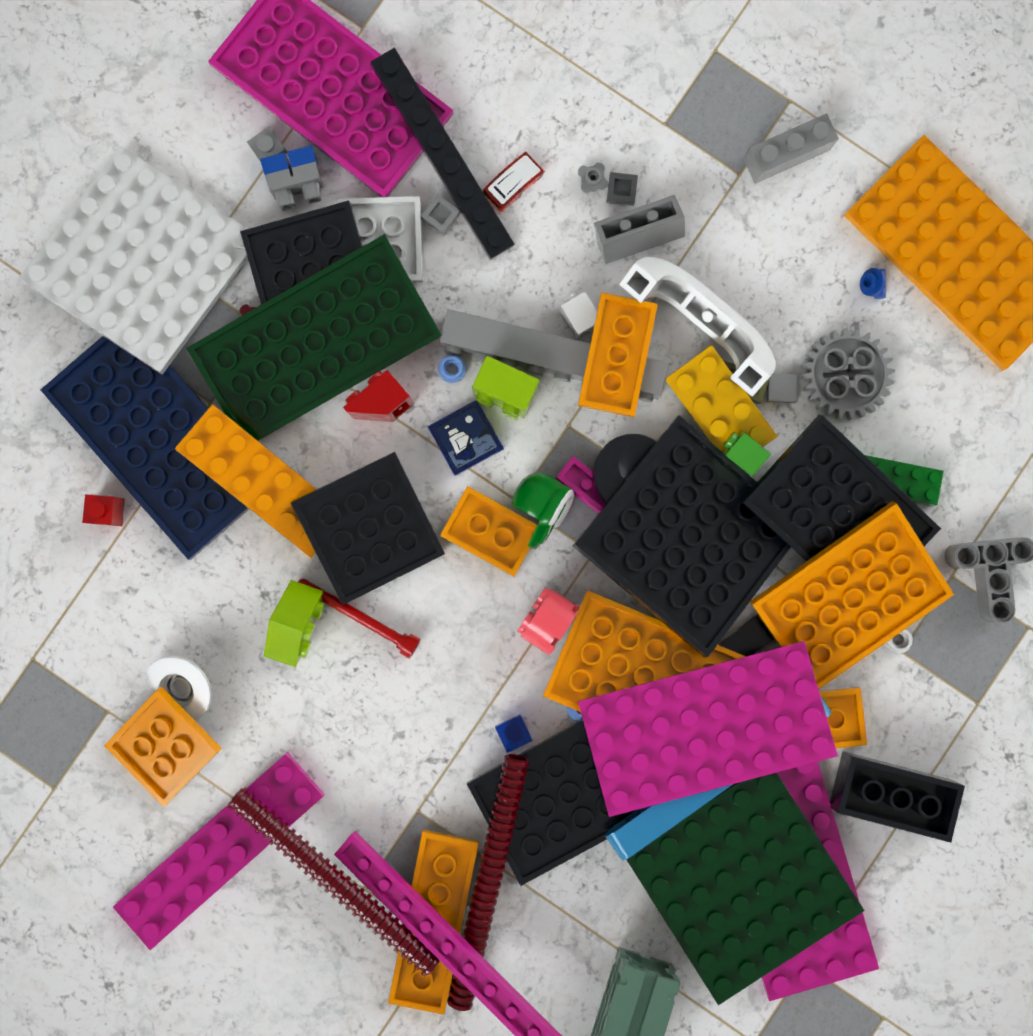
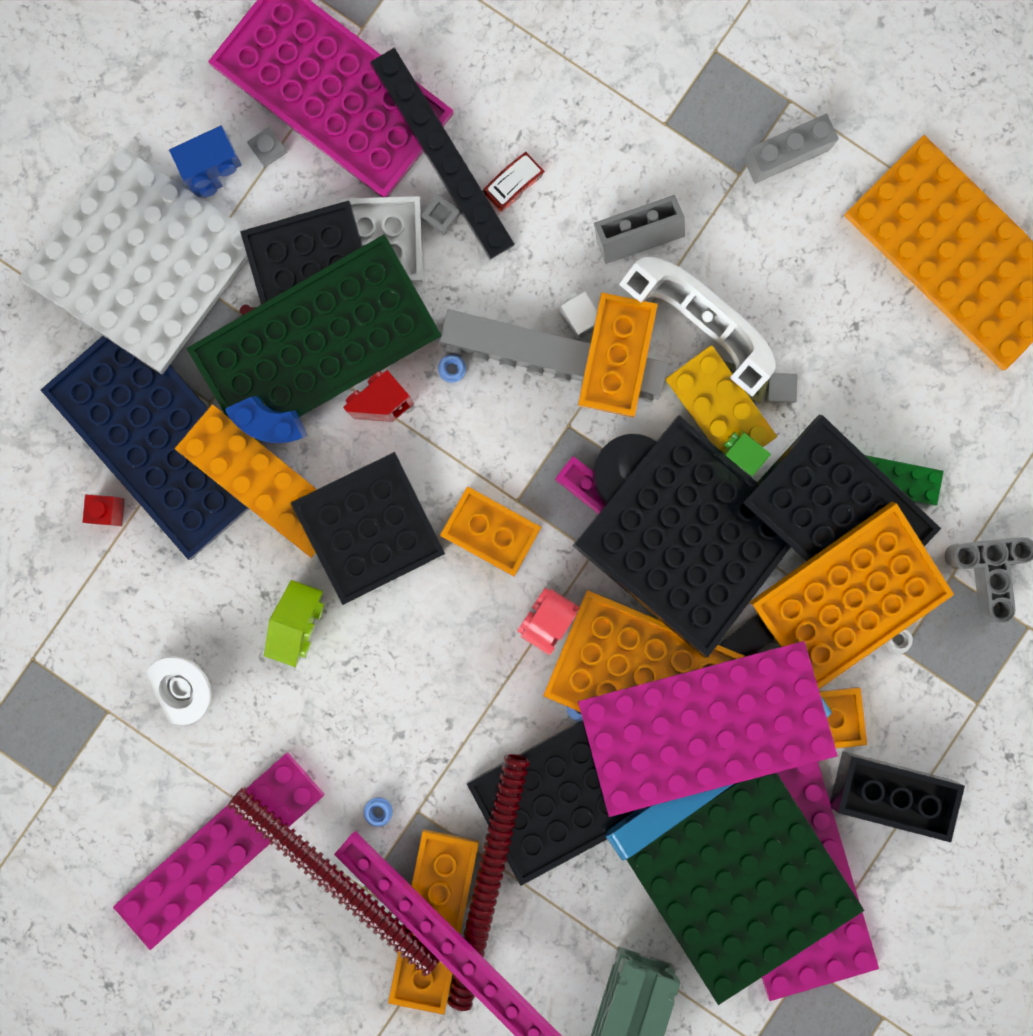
light orange plate [104,687,222,807] -> none
light grey hips [260,145,323,211] -> none
red piece [298,579,421,659] -> none
tile [428,400,504,476] -> none
lime brick [472,356,540,420] -> none
clear blue plate [495,714,533,753] -> none
green piece [511,472,574,549] -> none
light grey plate [578,162,608,193] -> none
dark grey plate [606,172,638,206] -> none
light grey gear [801,328,895,420] -> none
blue plate [860,268,886,299] -> none
none -> blue brick [169,125,242,198]
none -> blue brick [225,396,308,443]
none -> light blue plate [364,797,393,827]

